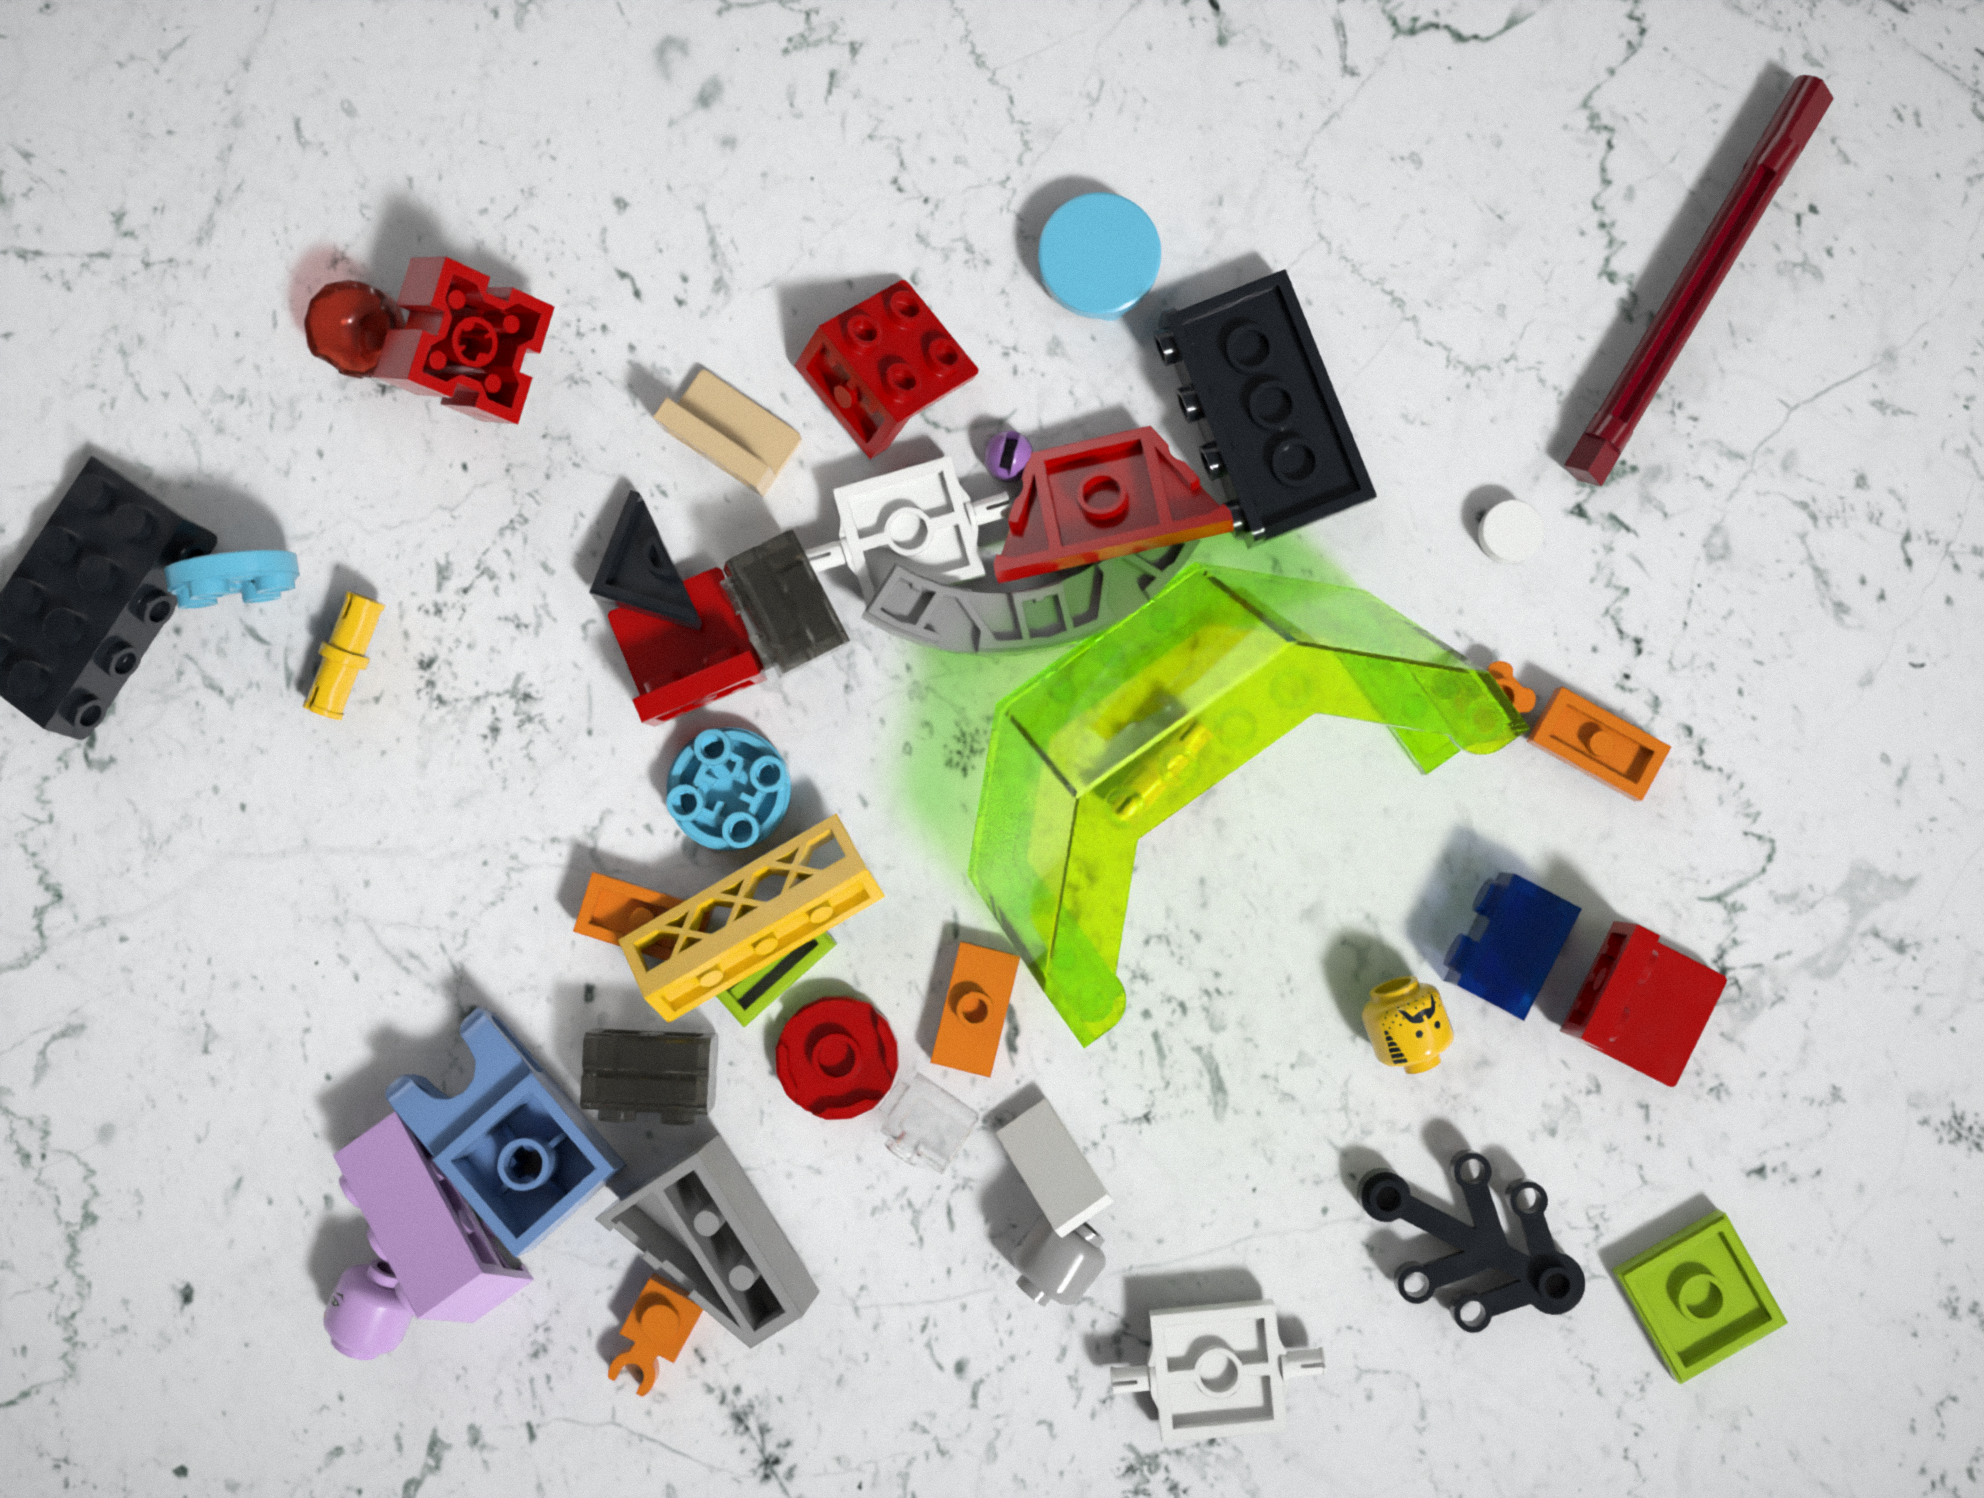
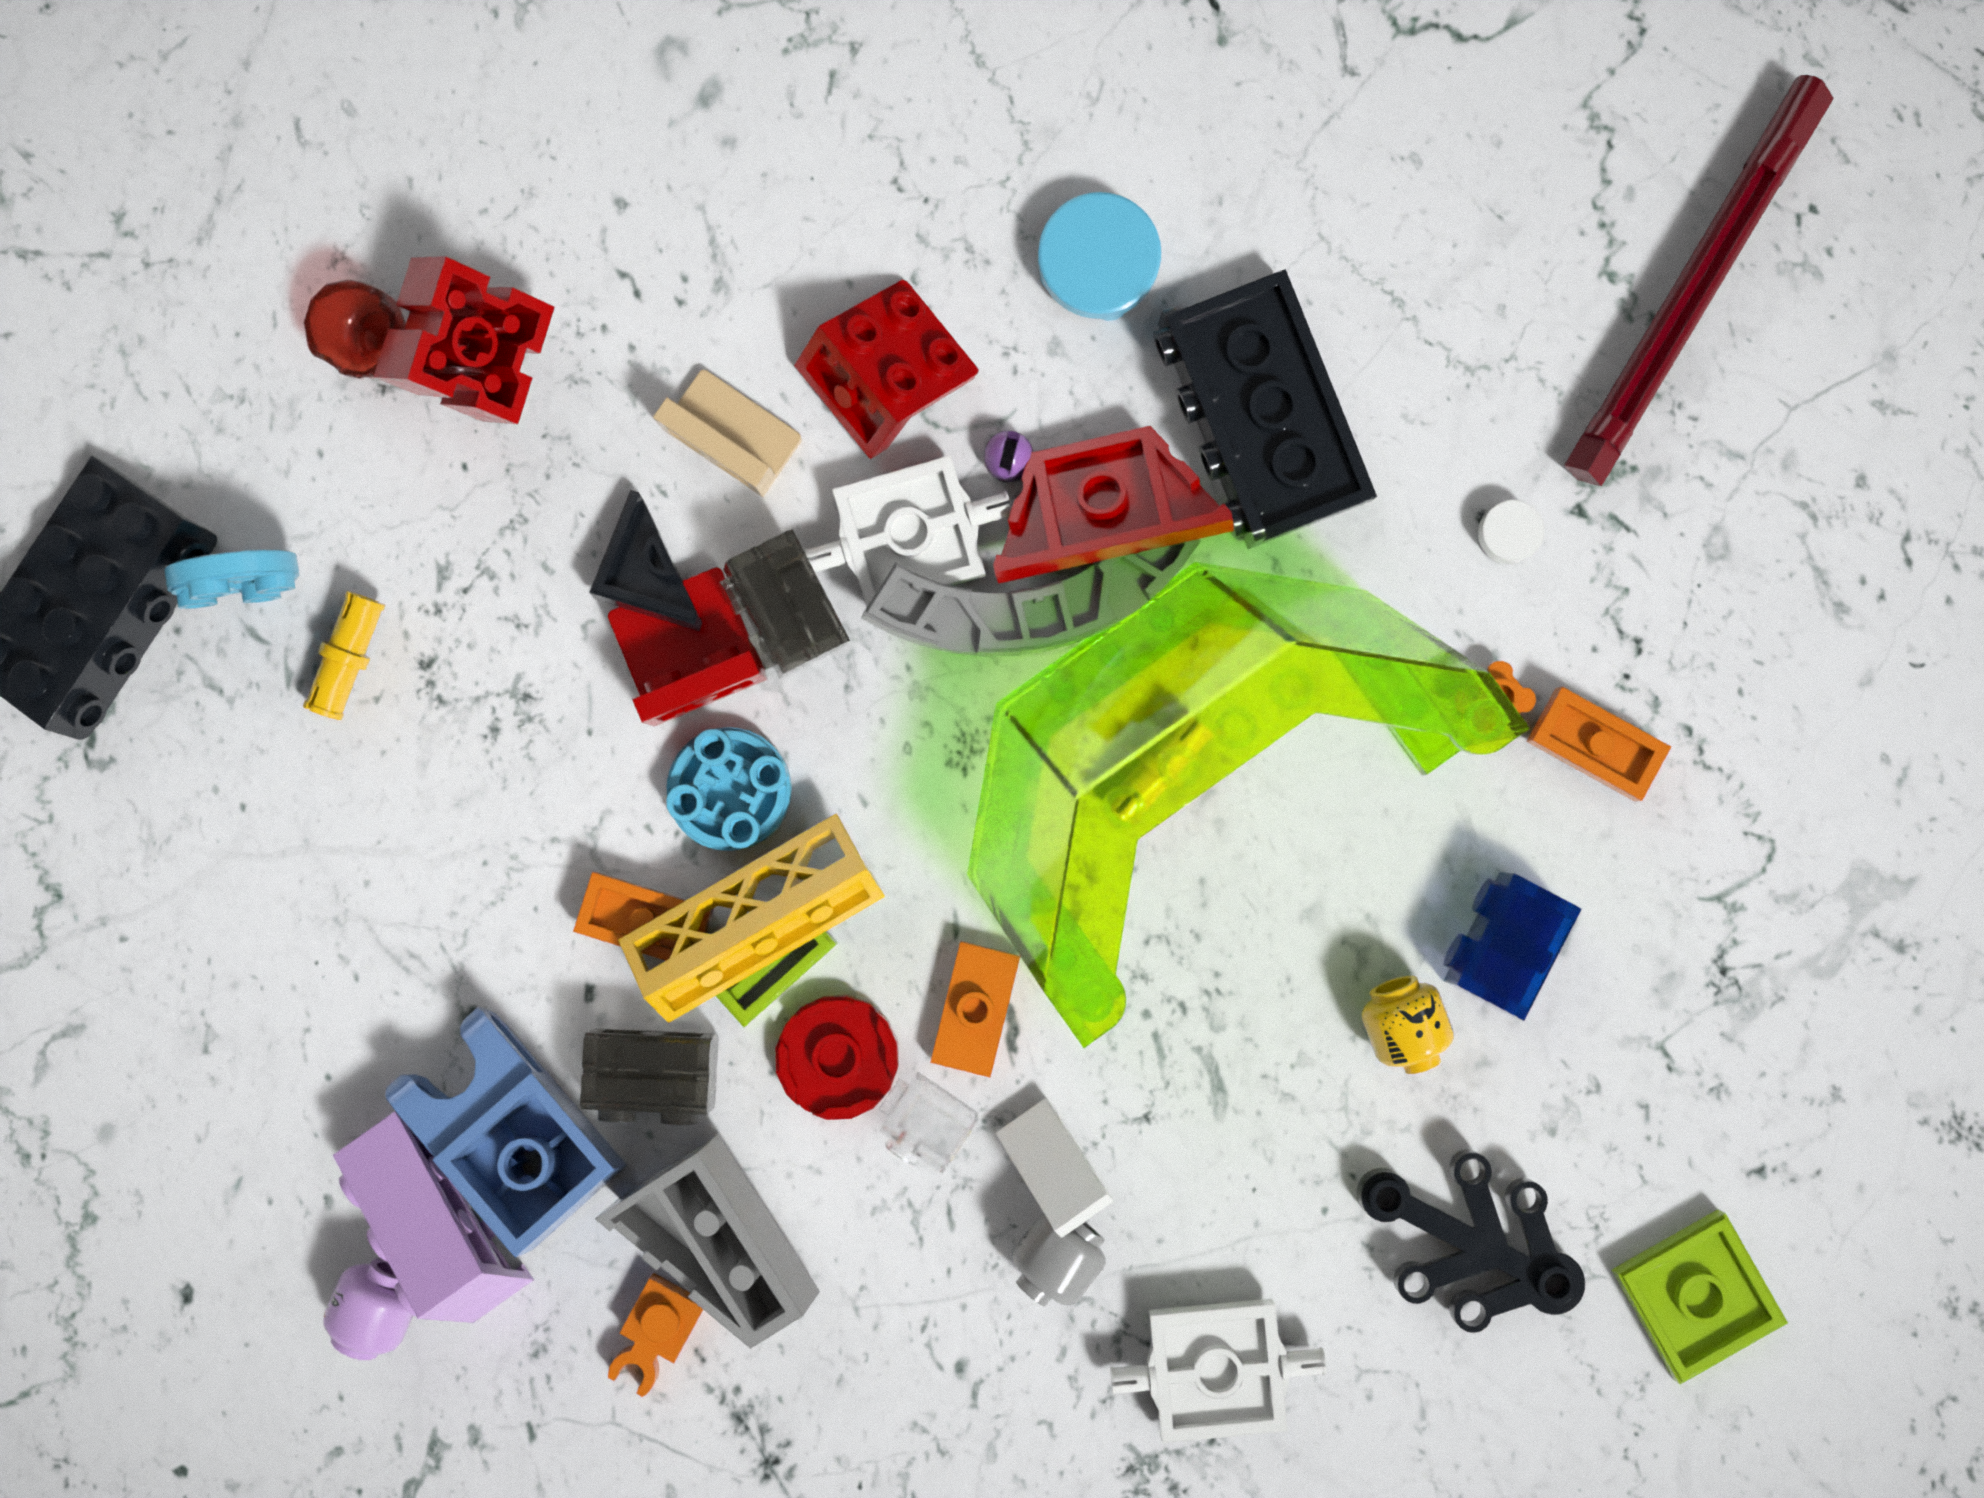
red bracket [1559,921,1727,1087] -> none

